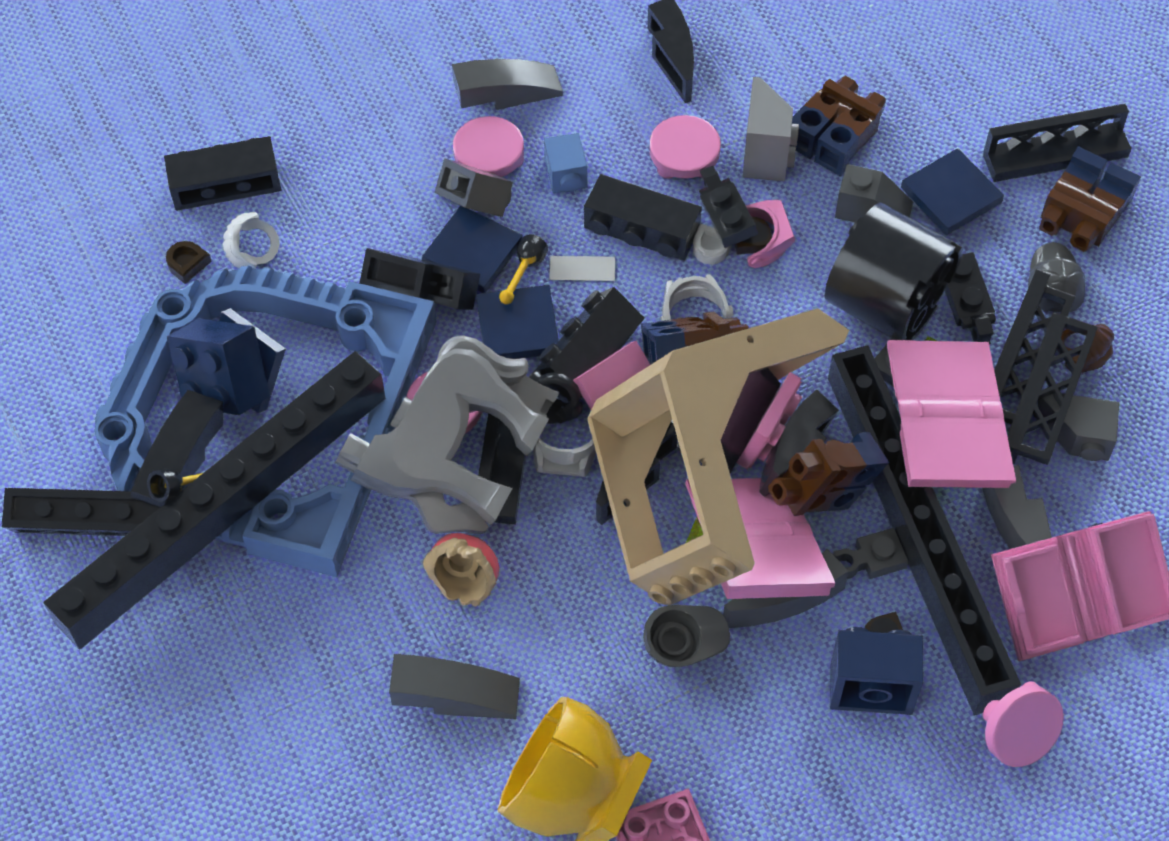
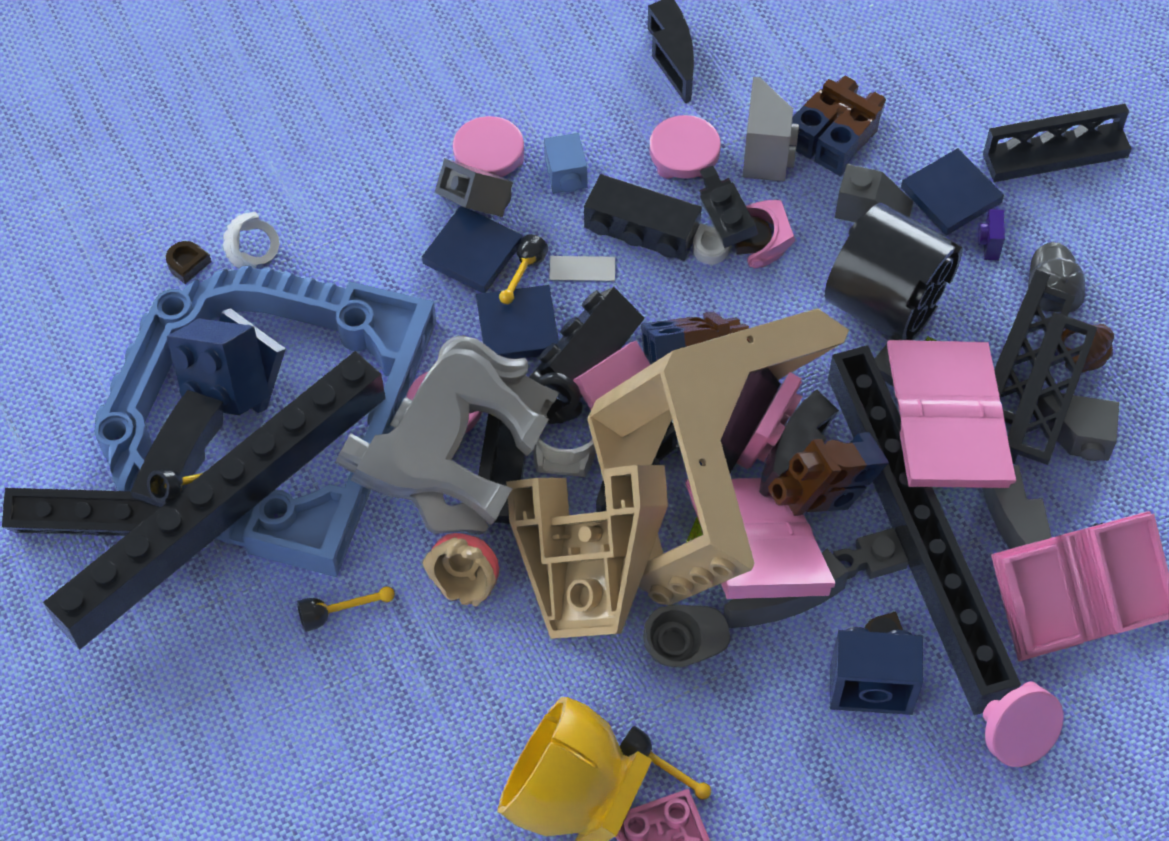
black brick [164,136,282,211] -> none
black slope [359,248,480,310] -> none
dark grey slope [389,654,520,719] -> none
dark grey slope [452,59,563,110] -> none
white helmet [661,274,733,321] -> none
black hinge [944,252,996,345] -> none
reddish brown hips [1039,146,1141,252] -> none
none -> hinge [297,586,395,632]
none -> tan wedge [506,465,668,639]
none -> hinge [620,726,711,800]
none -> dark purple plate [978,209,1005,261]

